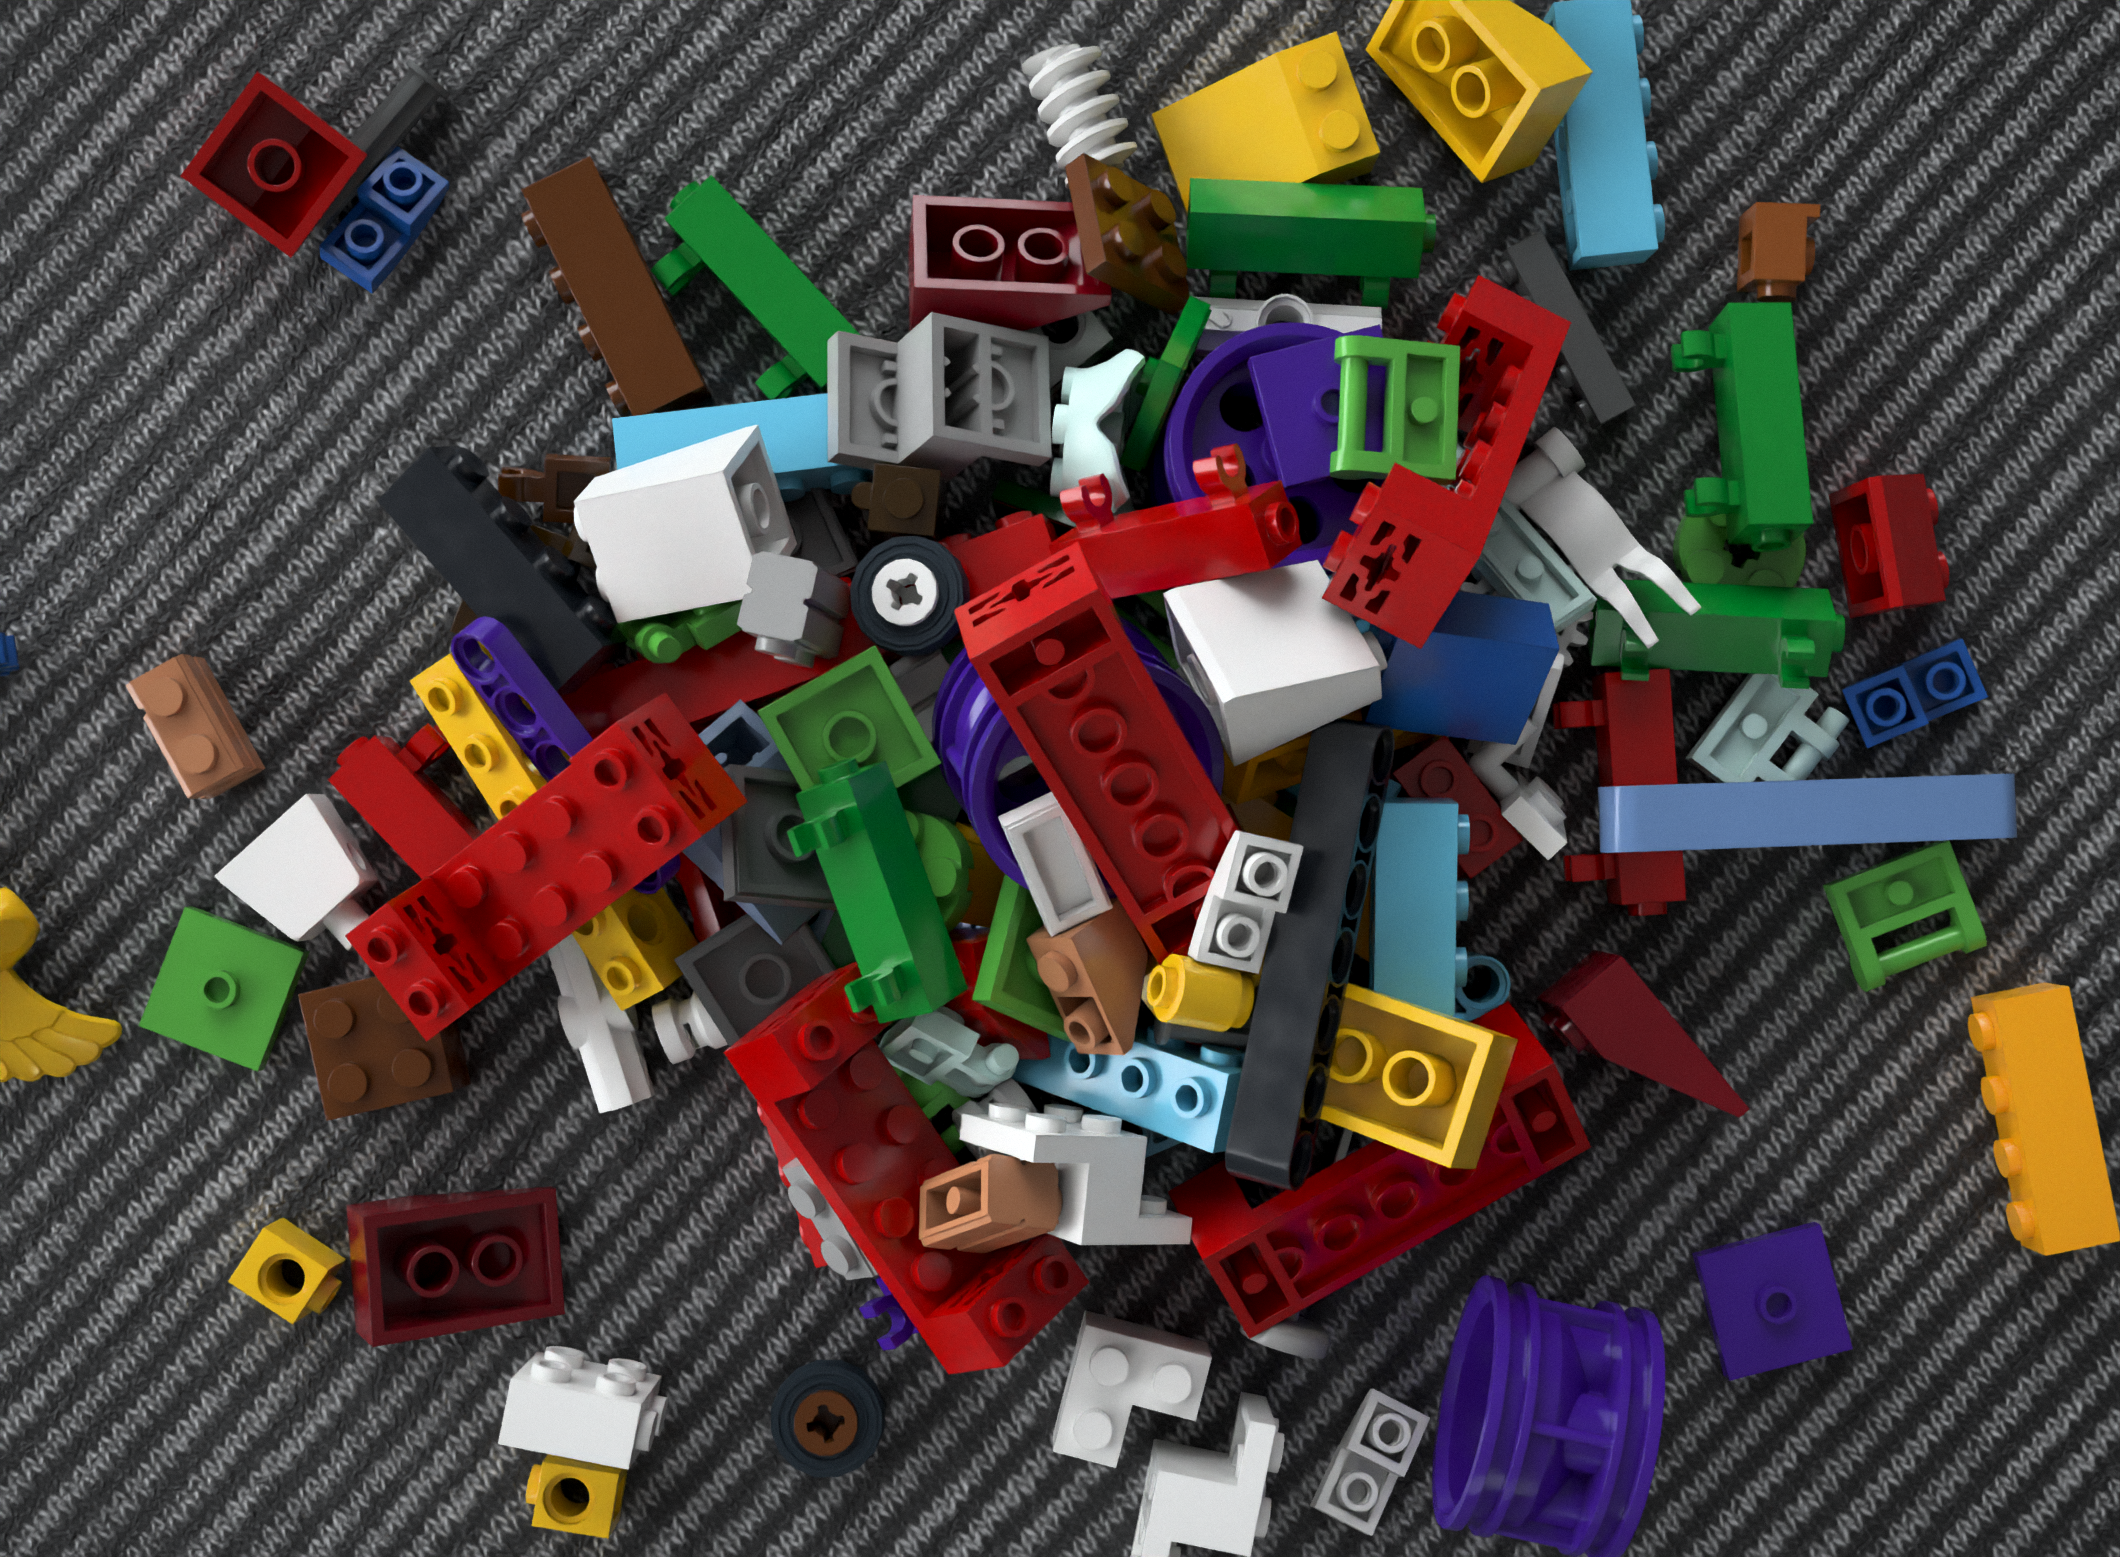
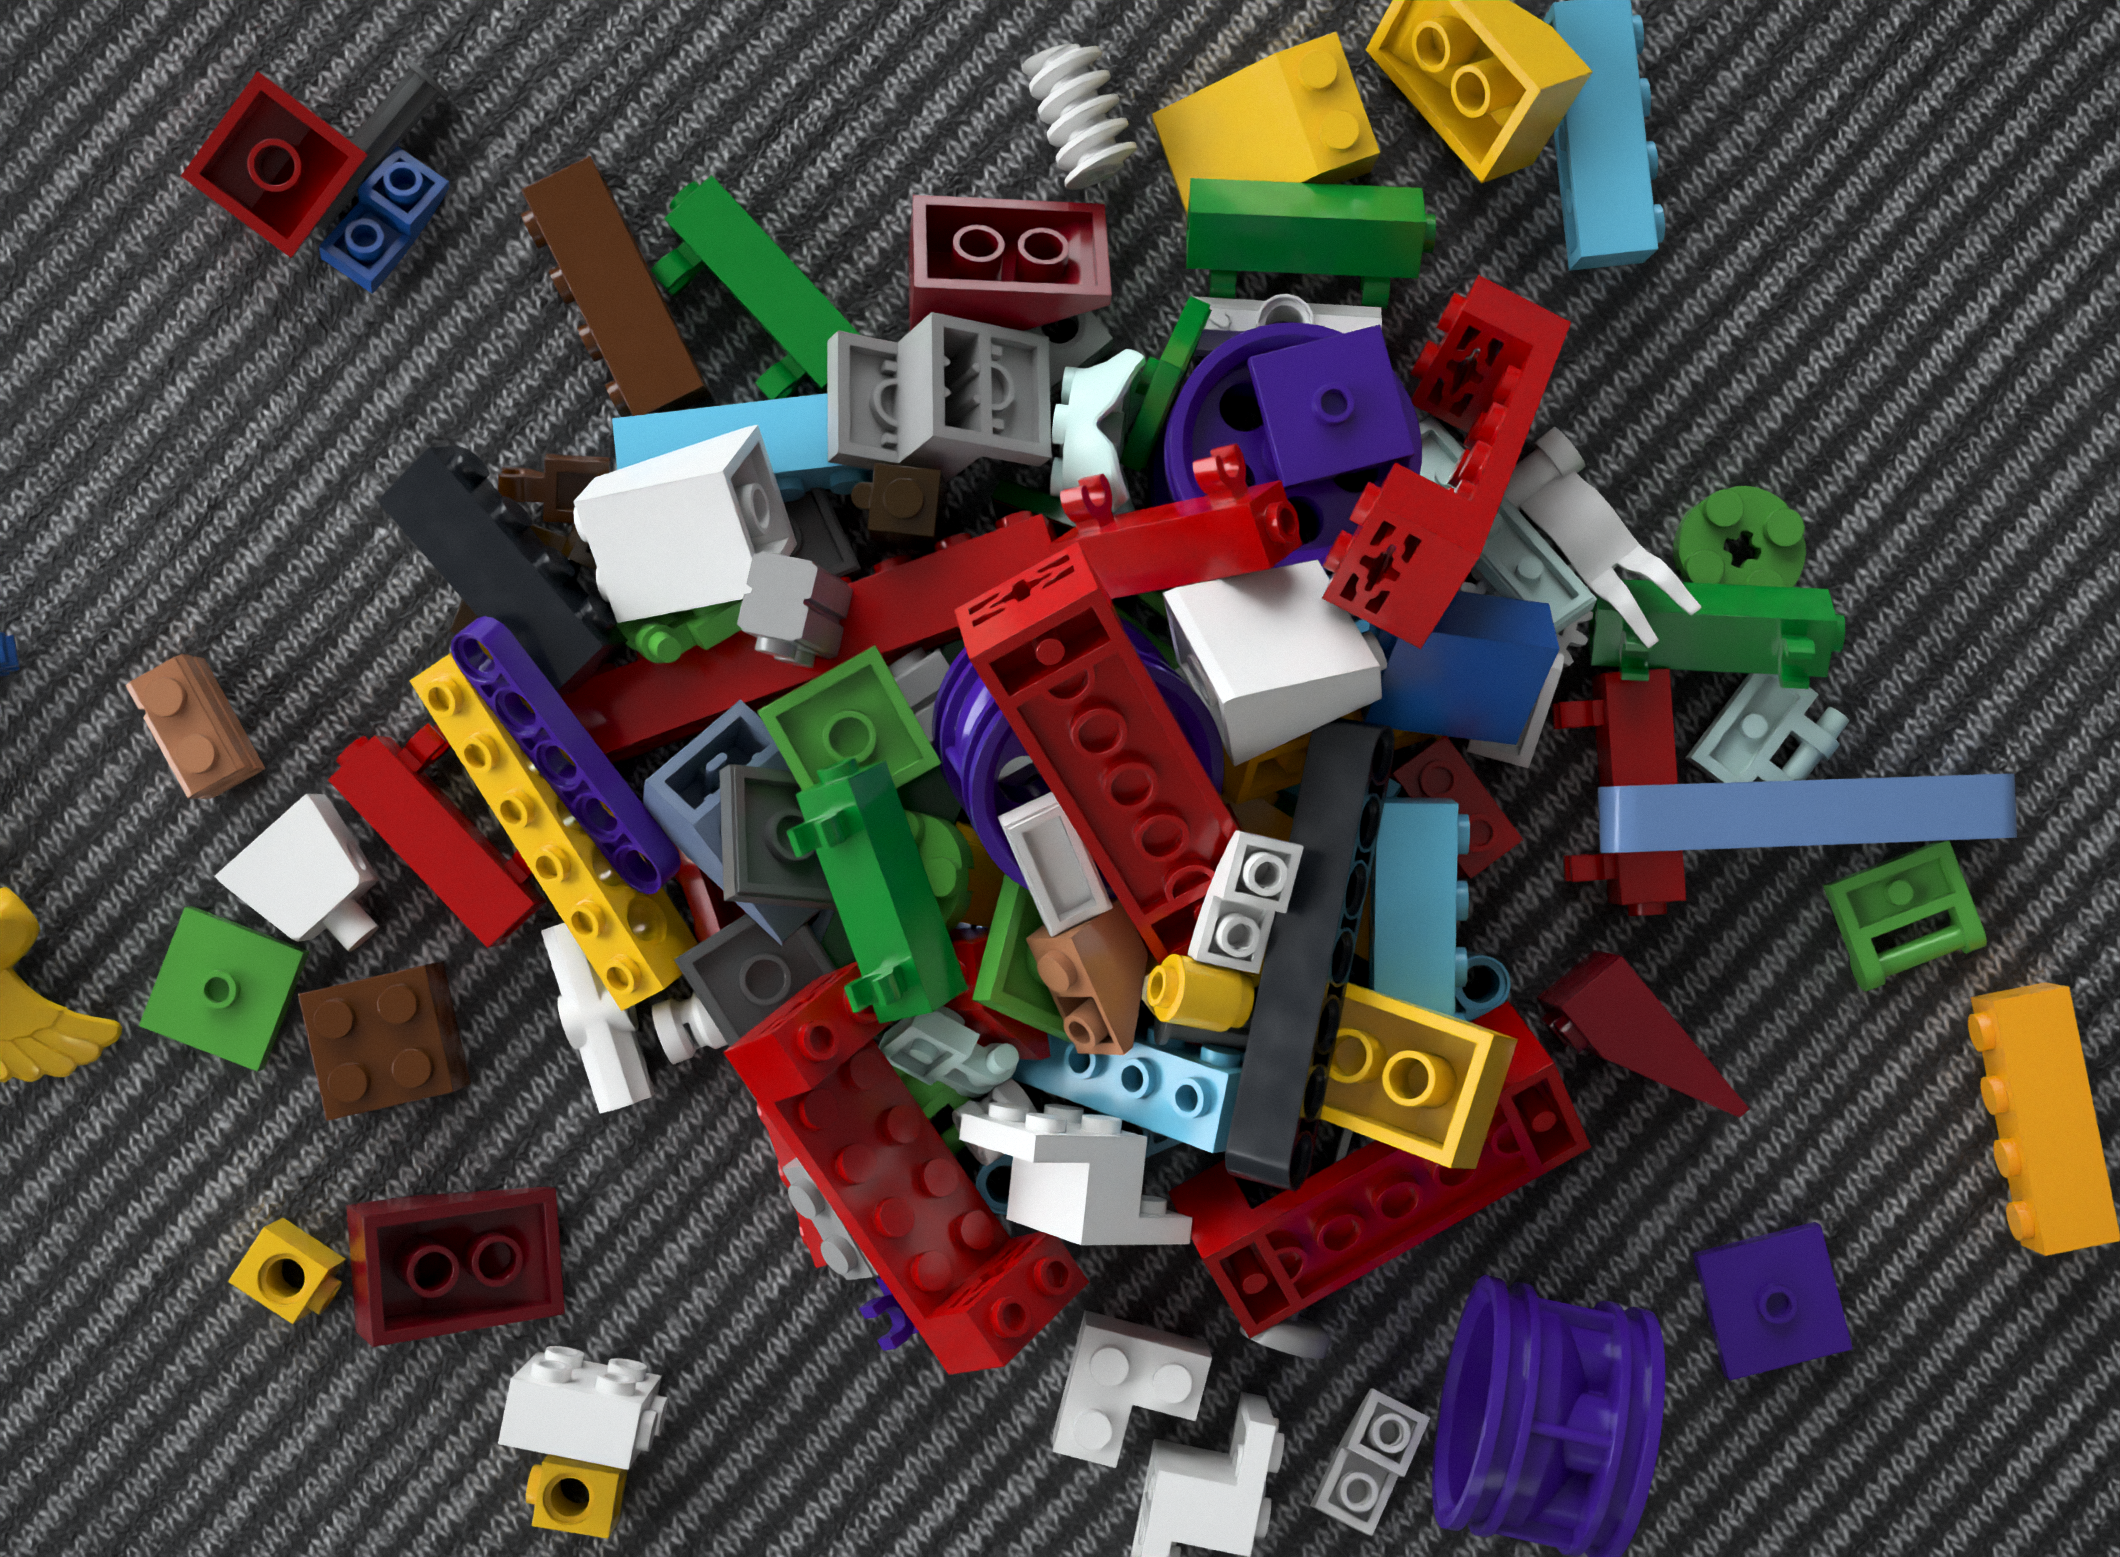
red plate [345,692,748,1042] -> none
black wheel [771,1360,885,1477] -> none
black wheel [850,536,970,656] -> none
nougat brick [919,1154,1063,1254] -> none
reddish brown plate [1065,153,1190,316] -> none
bright green plate [1330,335,1460,486] -> none
white plate [1469,717,1568,860] -> none
dark grey piece [1499,230,1636,430] -> none
green brick [1671,302,1813,552] -> none
dark orange brick [1737,202,1821,302] -> none
red slope [1829,474,1949,618] -> none
blue slope [1841,638,1988,748] -> none

